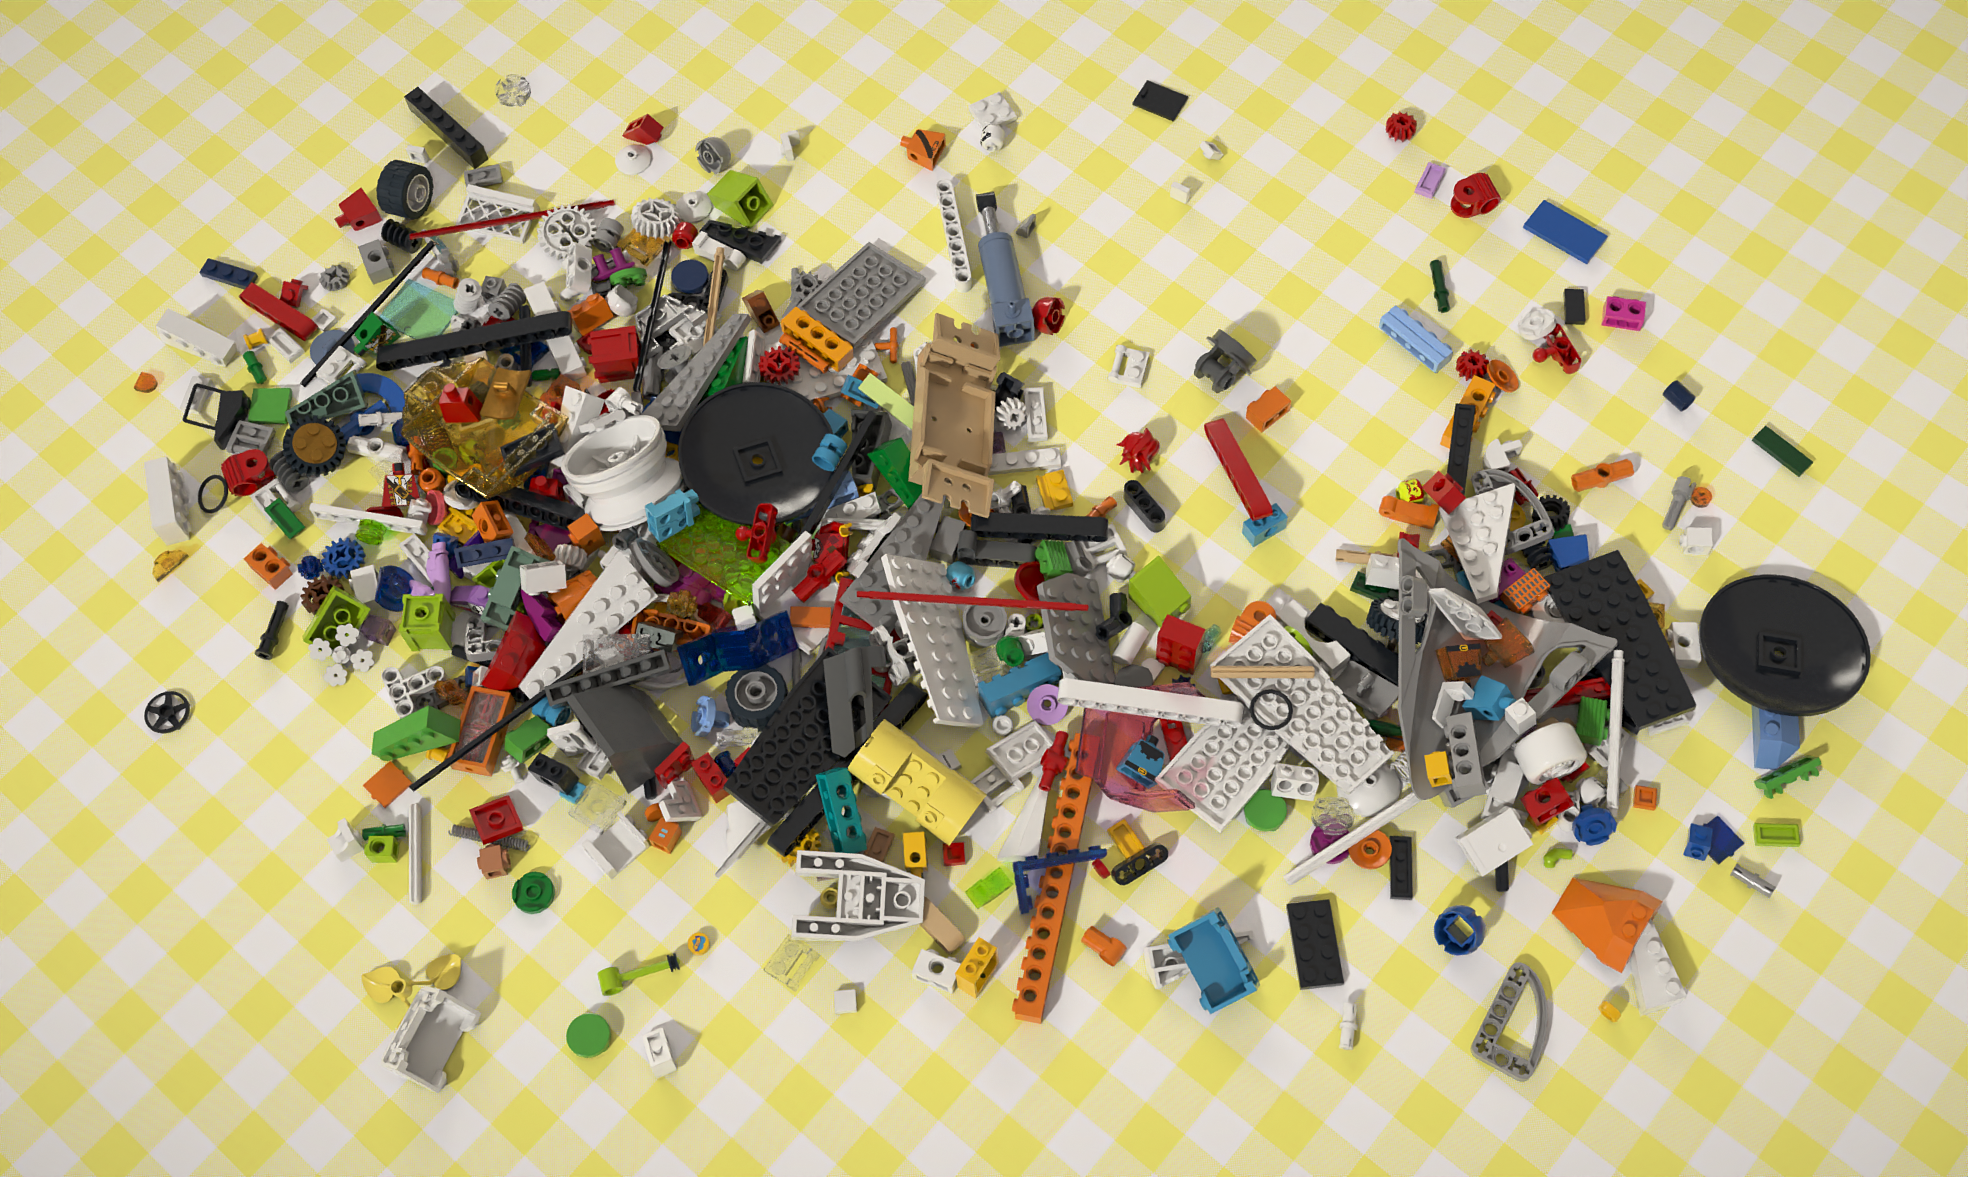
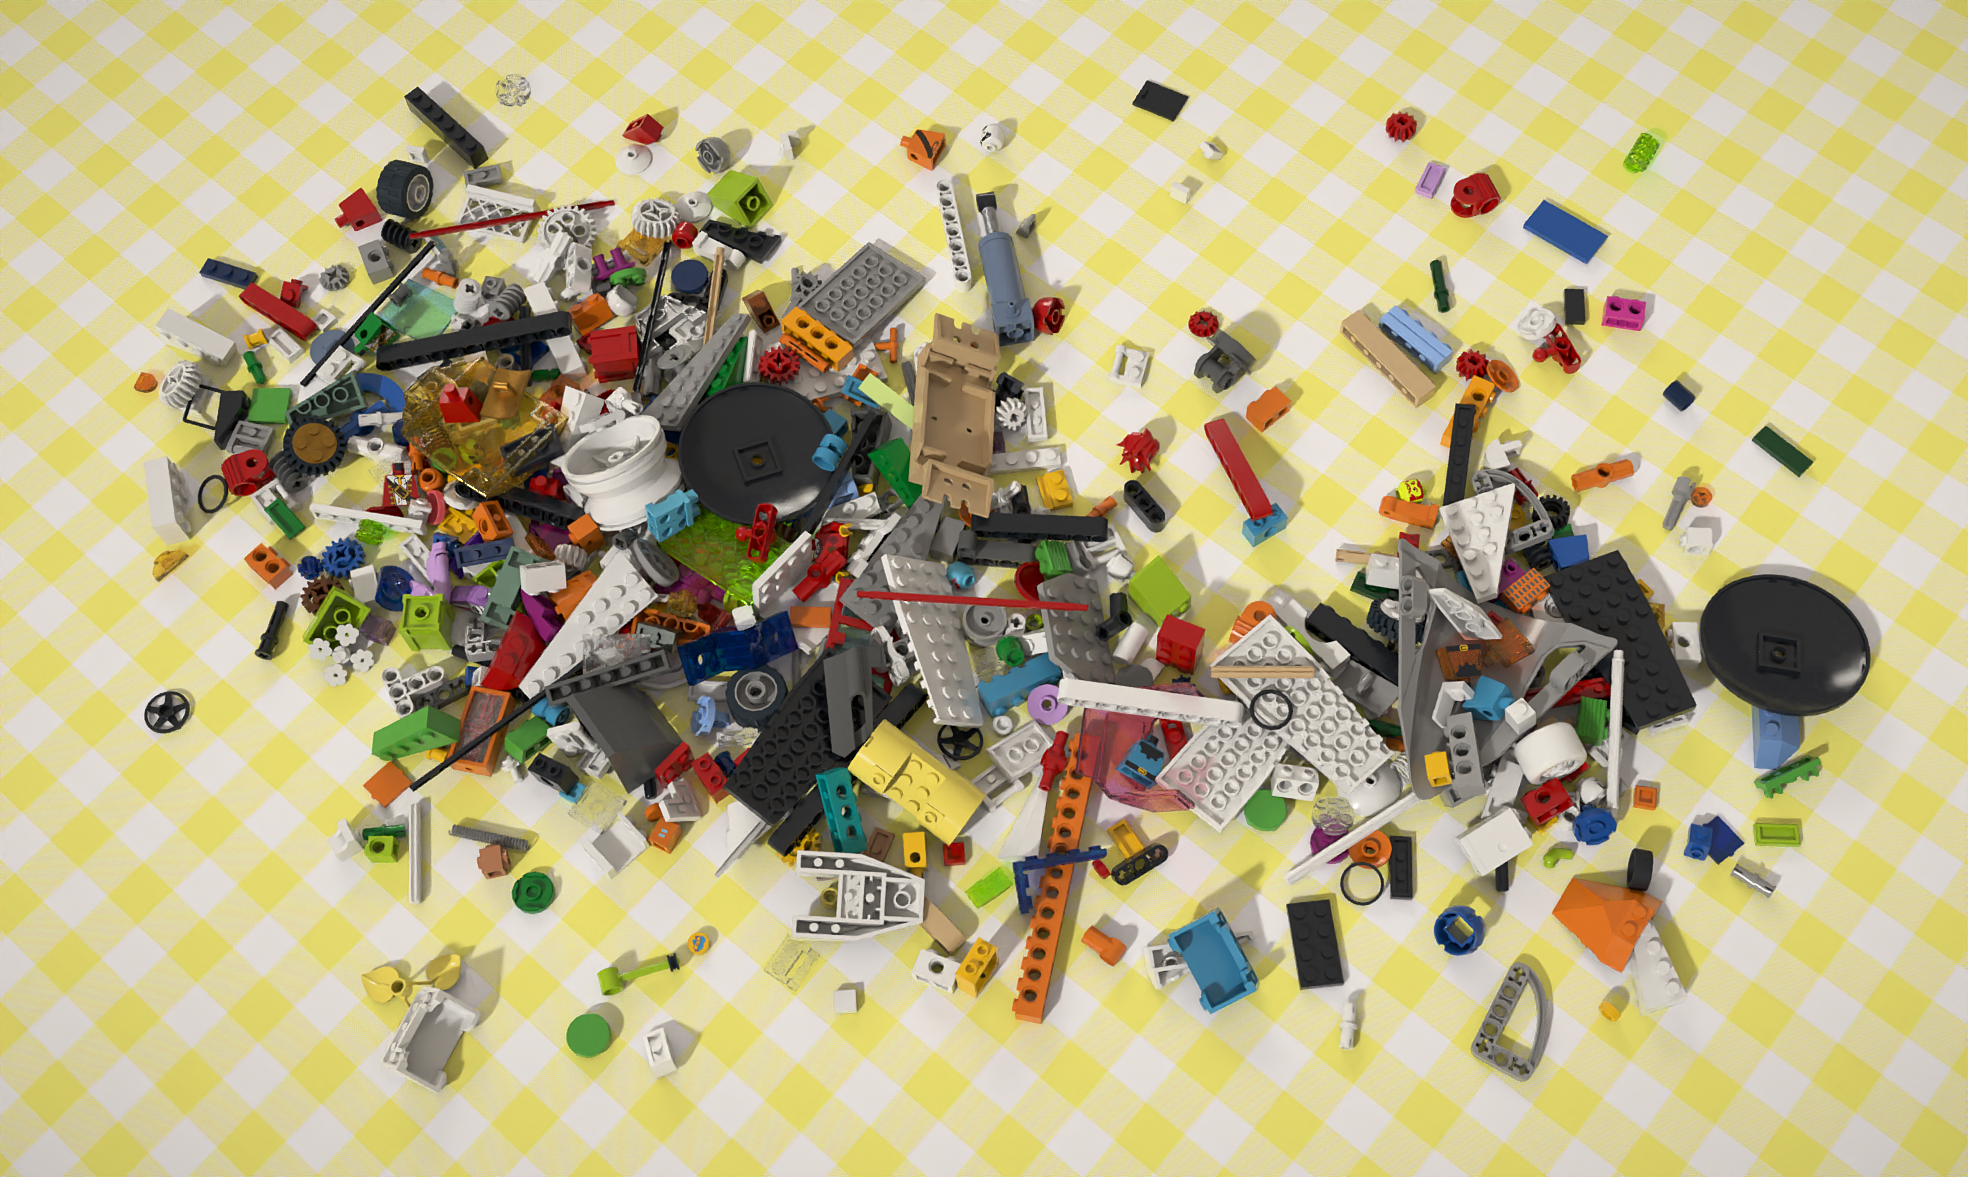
clear orange piece [433,679,469,705] -> none
red tile [469,795,523,845] -> none
light grey wheel [592,218,624,253] -> none
white plate [968,91,1017,130] -> none
clear light blue cone [1203,624,1222,653] -> none
red brick [1422,471,1466,514] -> none
none -> white gear [158,360,203,410]
none -> dark grey bush [388,283,413,308]
none -> white piece [533,230,574,287]
none -> white tile [687,680,728,703]
none -> black wheel [937,725,983,761]
none -> red gear [1188,310,1219,337]
none -> tan brick [1340,310,1436,408]
none -> black piece [1340,862,1384,906]
none -> clear neon green piece [1623,133,1660,173]
none -> black tyre [1627,848,1653,891]

